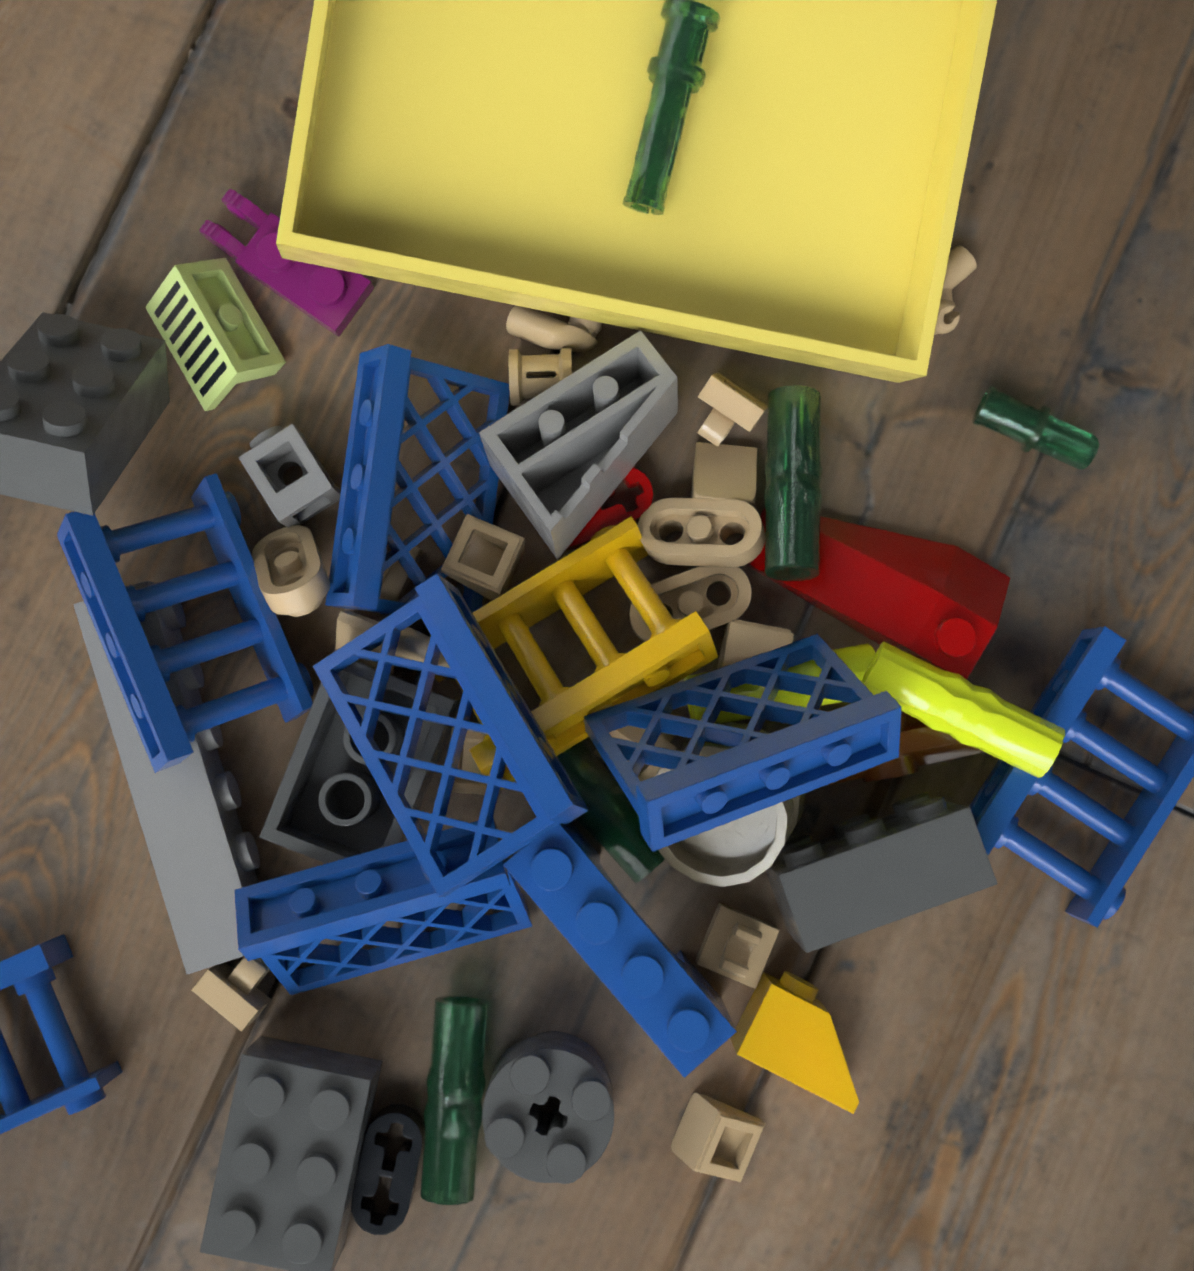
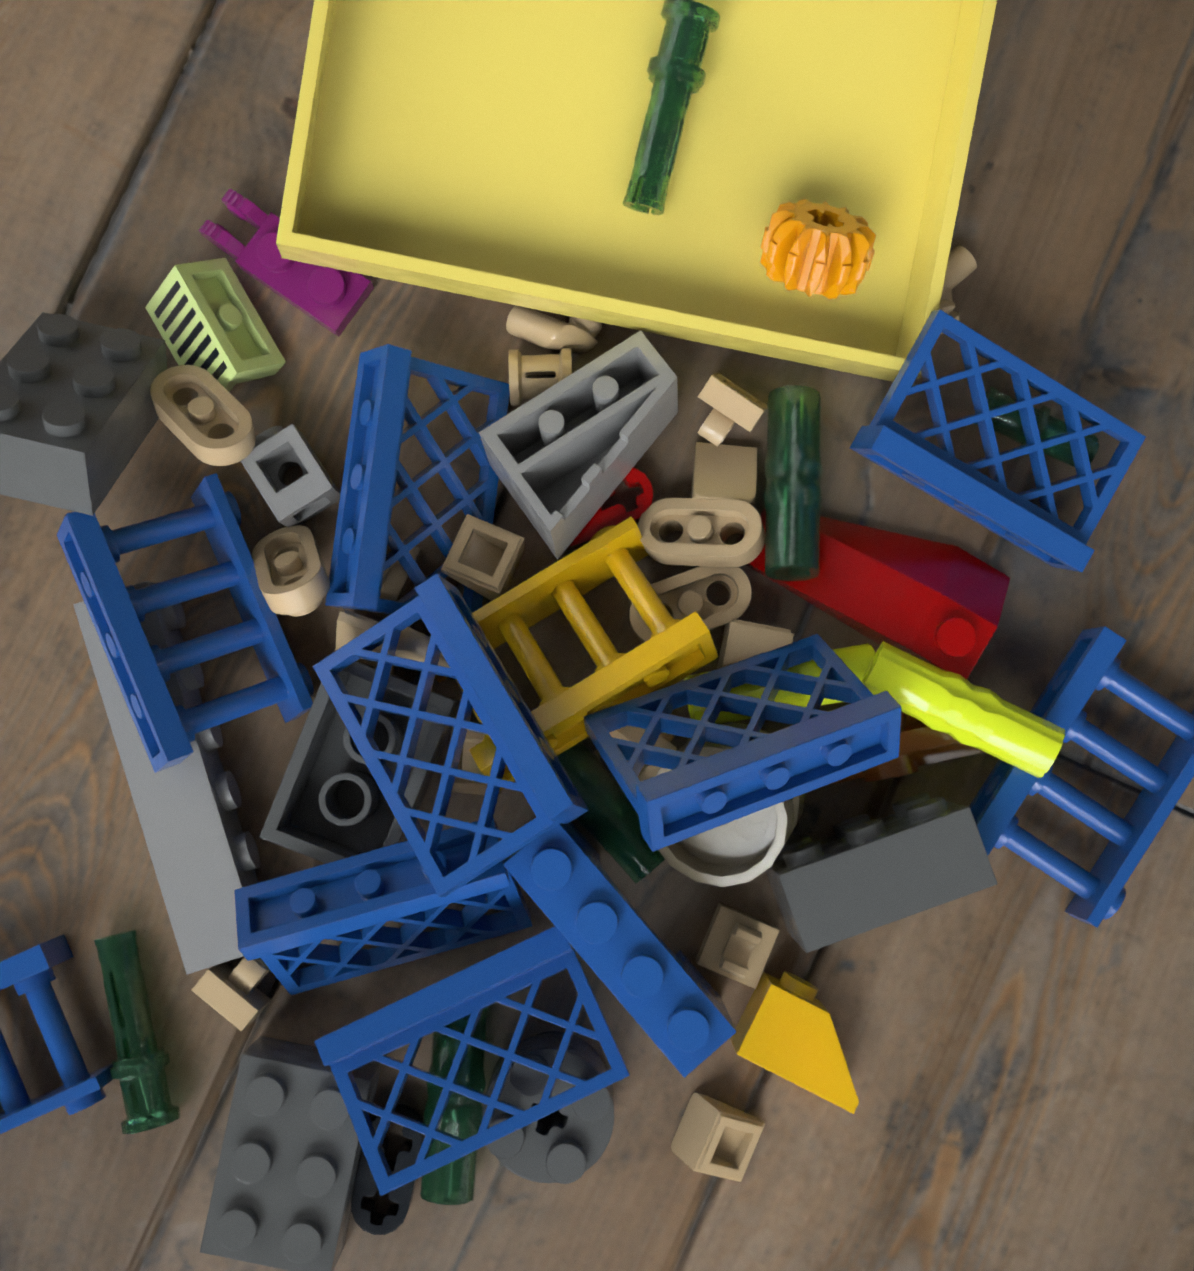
none -> clear green pin [94,930,181,1134]
none -> tan plate [150,365,256,466]
none -> blue fence [314,926,630,1196]
none -> light orange gear [760,199,876,299]
none -> blue fence [850,309,1146,572]

